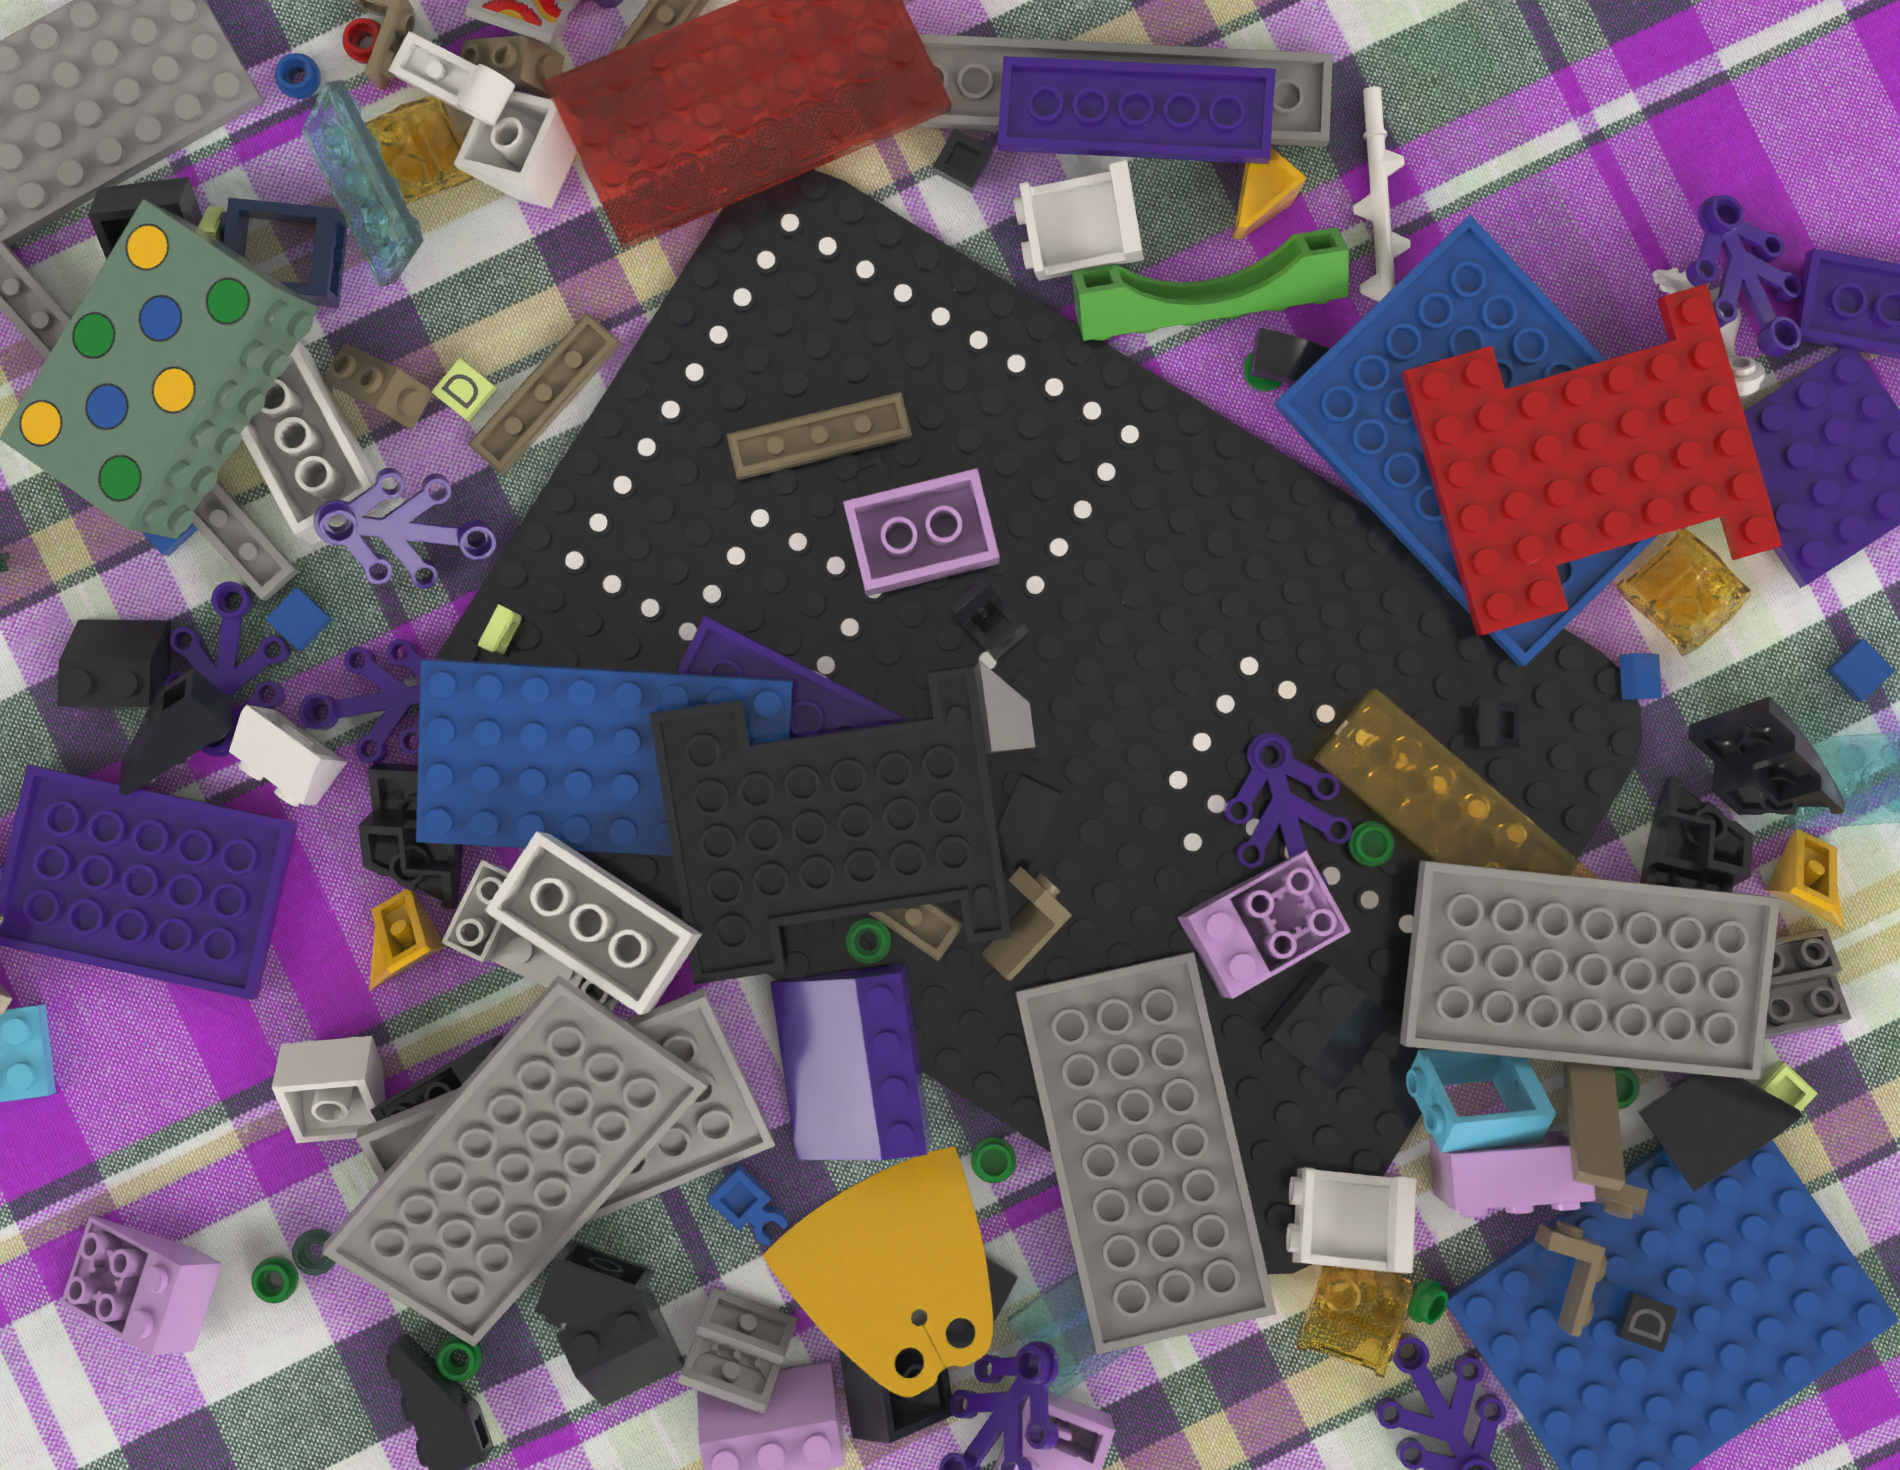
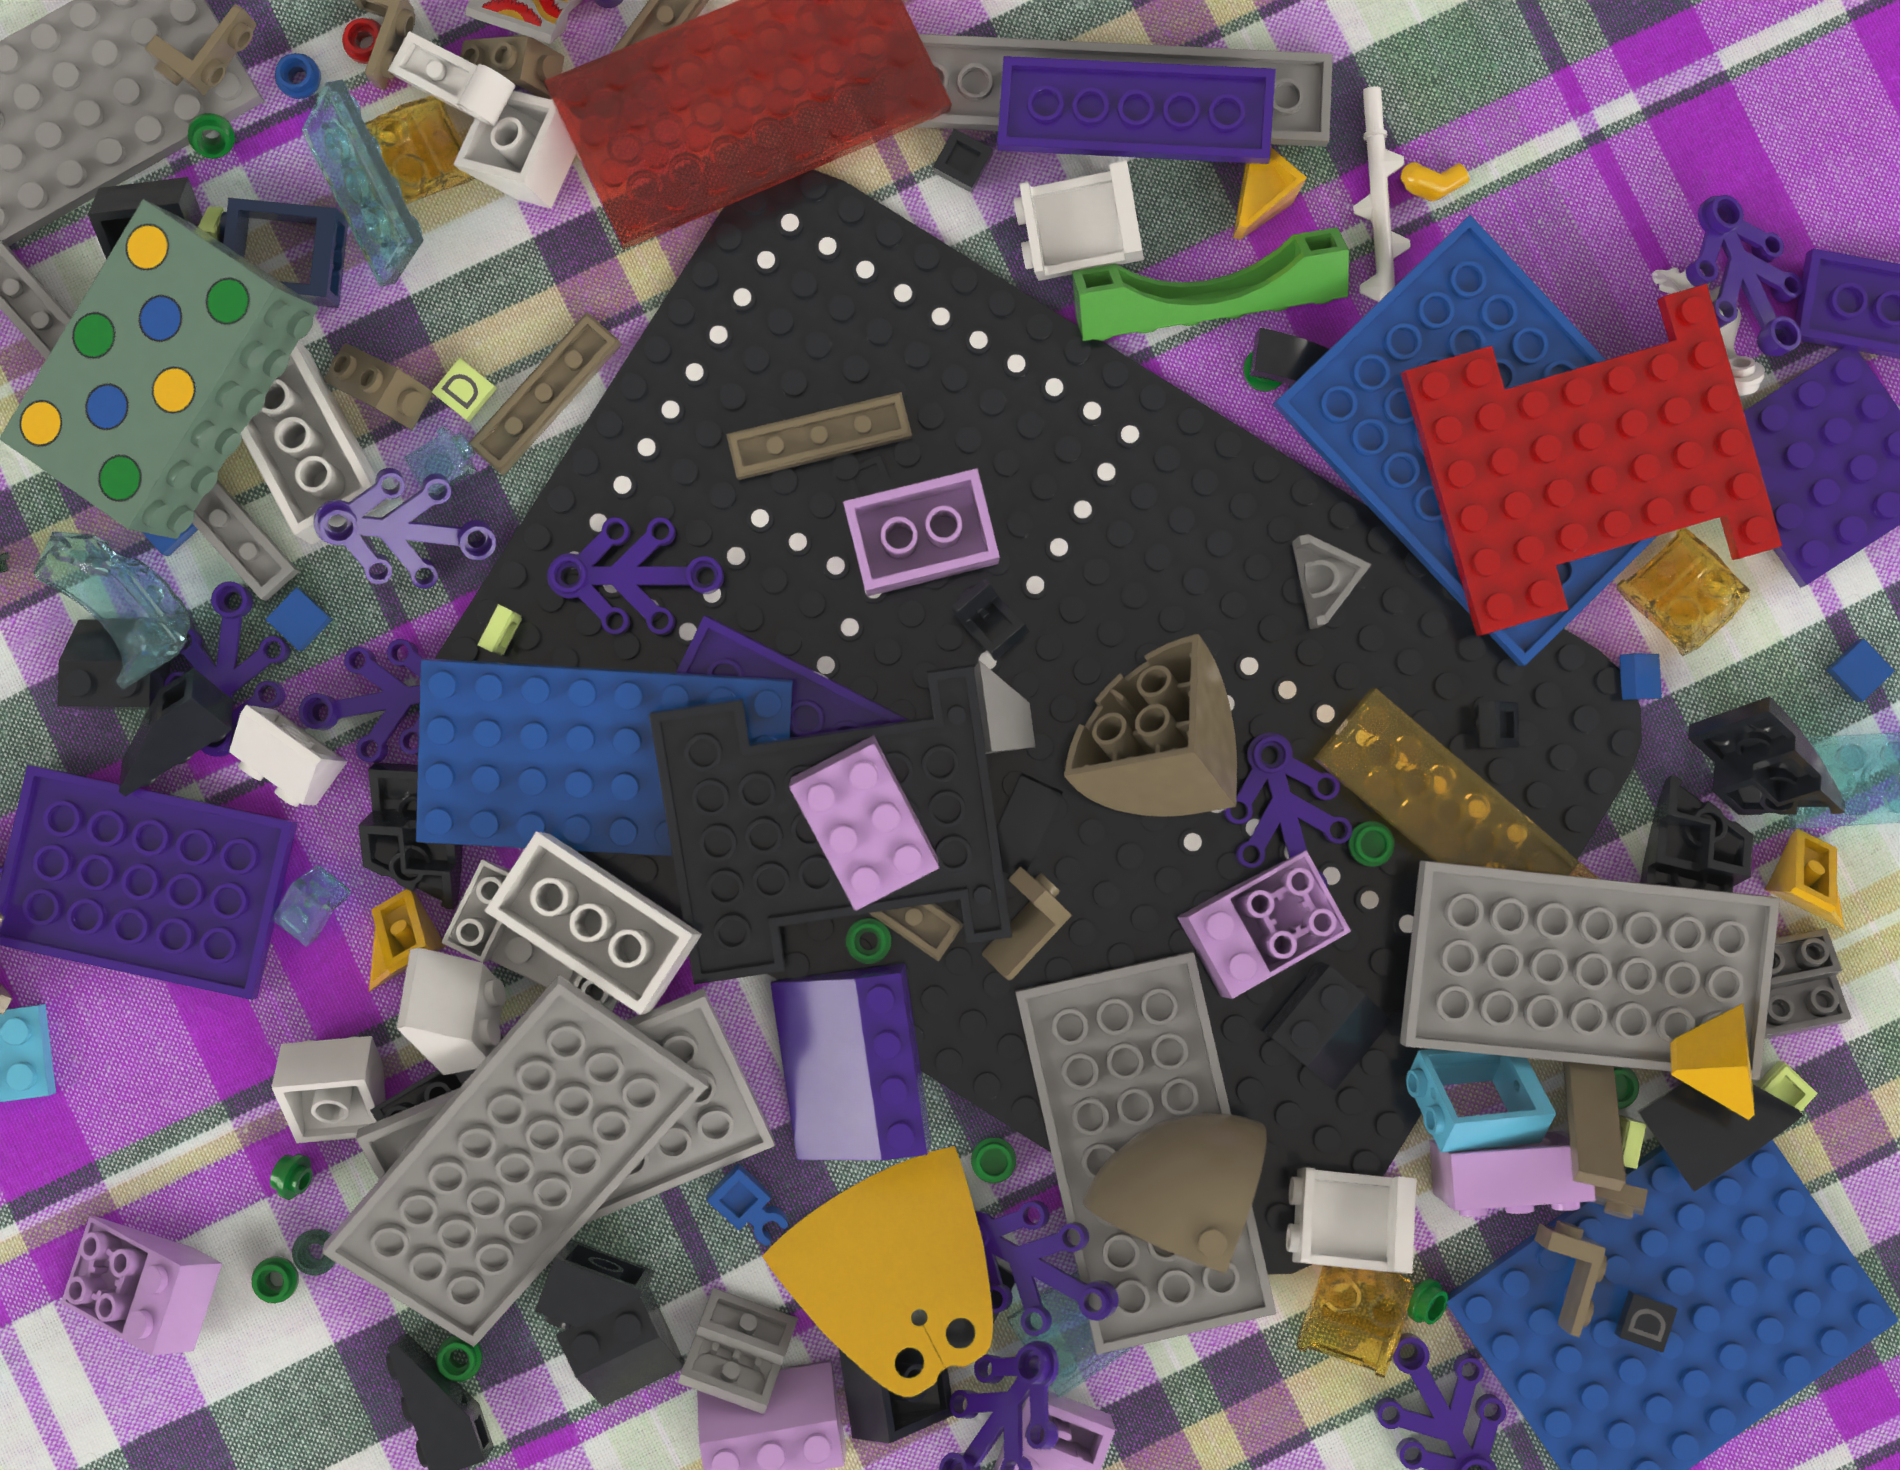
none -> clear light blue windscreen [33,531,191,689]
none -> dark tan bracket [145,4,257,96]
none -> green plate [188,113,235,159]
none -> green plate [270,1154,313,1200]
none -> clear light blue bracket [273,865,351,947]
none -> white slope [397,947,506,1075]
none -> clear light blue bracket [404,426,477,495]
none -> dark purple plant [547,517,724,636]
none -> lavender brick [789,735,939,911]
none -> dark purple plant [975,1200,1119,1336]
none -> dark tan brick [1064,634,1237,817]
none -> dark tan brick [1083,1113,1267,1274]
none -> light grey slope [1292,534,1372,629]
none -> yellow arm [1400,162,1469,201]
none -> yellowish green tile [1619,1115,1646,1169]
none -> yellow slope [1670,1003,1755,1120]

